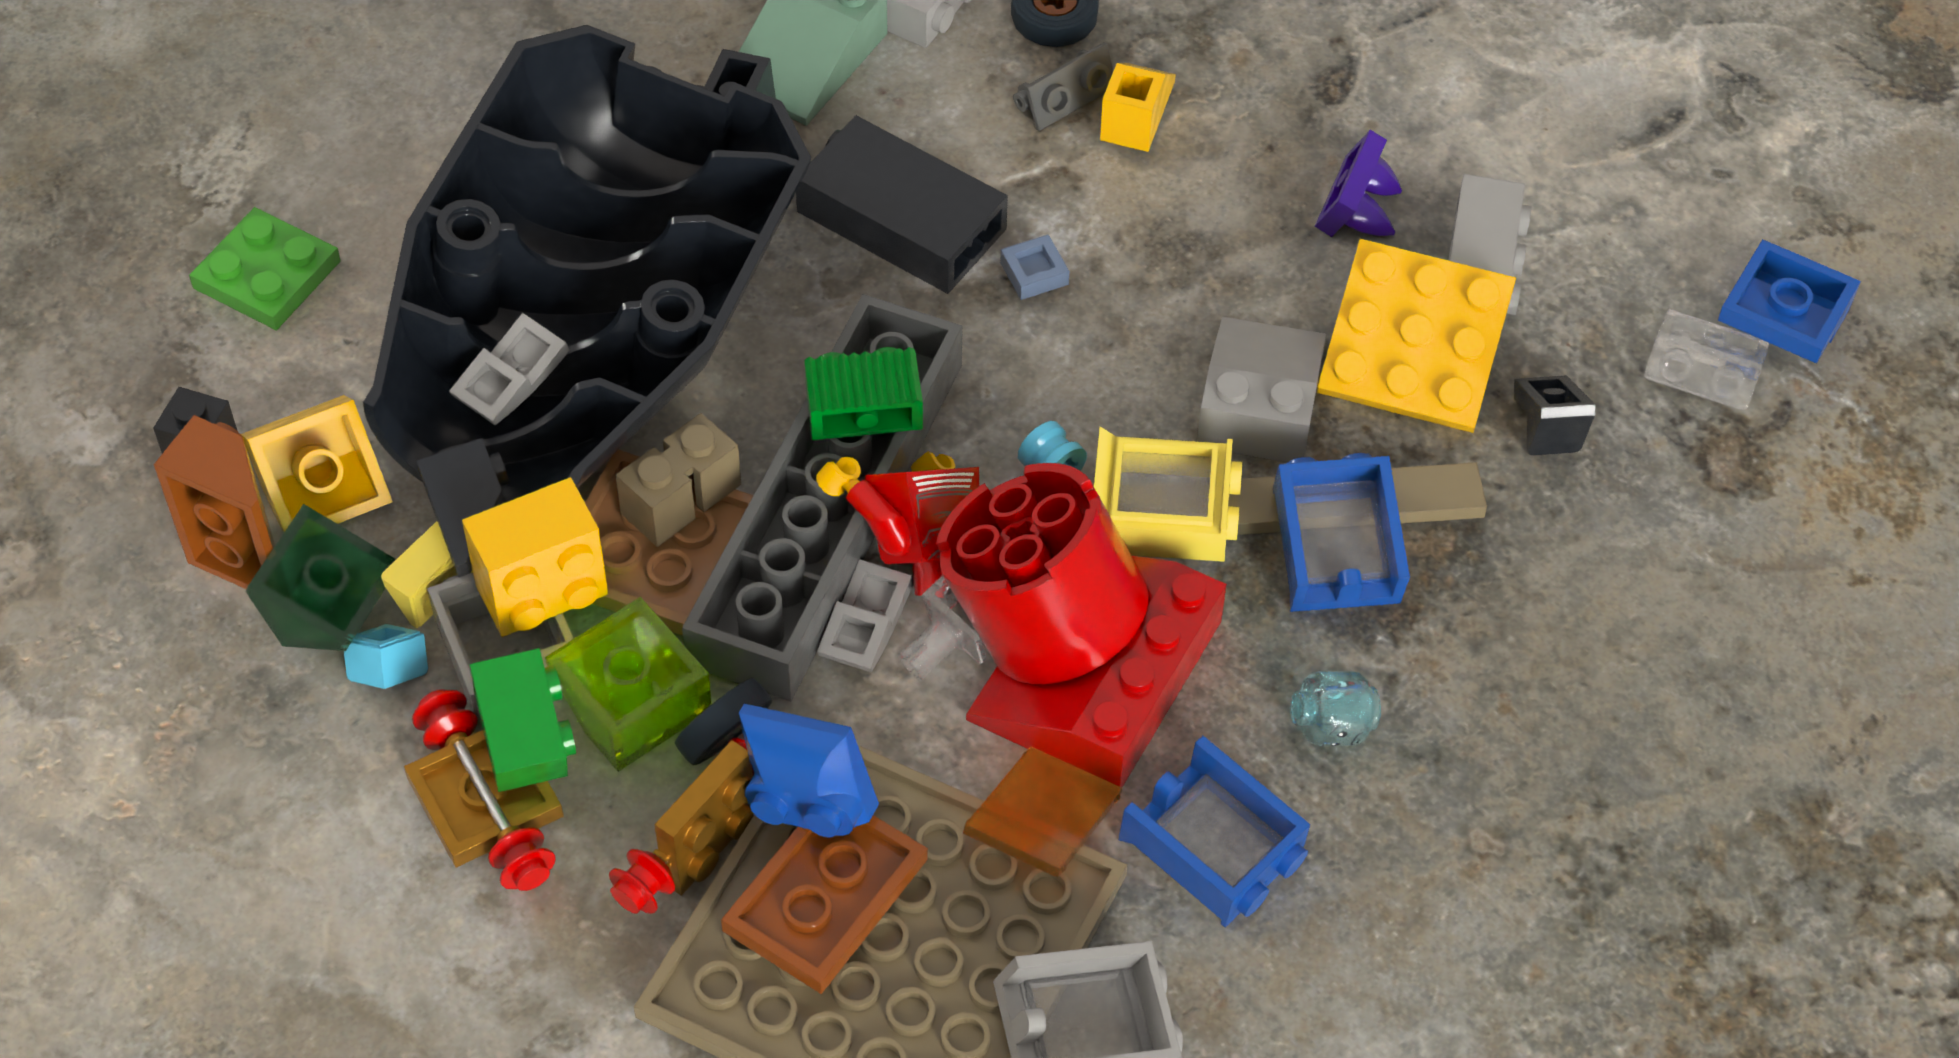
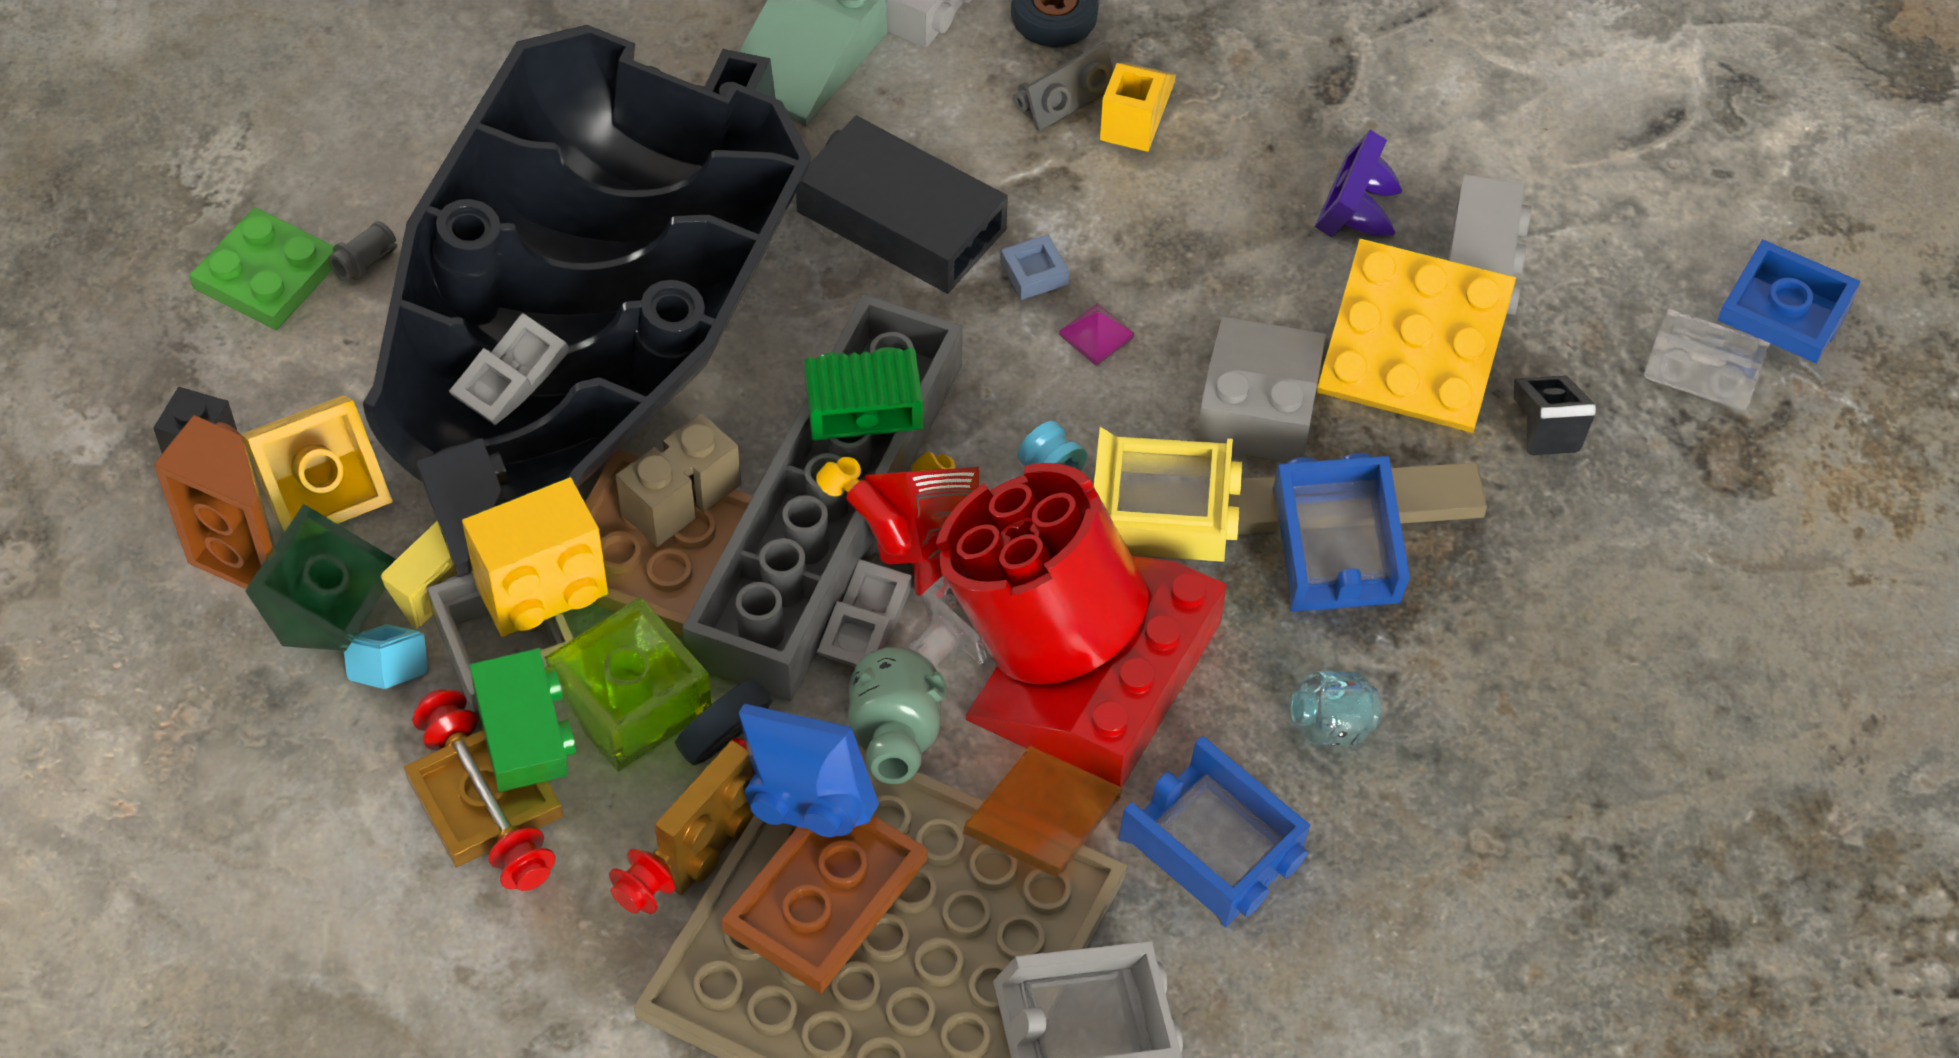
none -> dark grey pin [328,221,397,282]
none -> sand green piece [848,647,948,784]
none -> magenta slope [1059,303,1134,366]

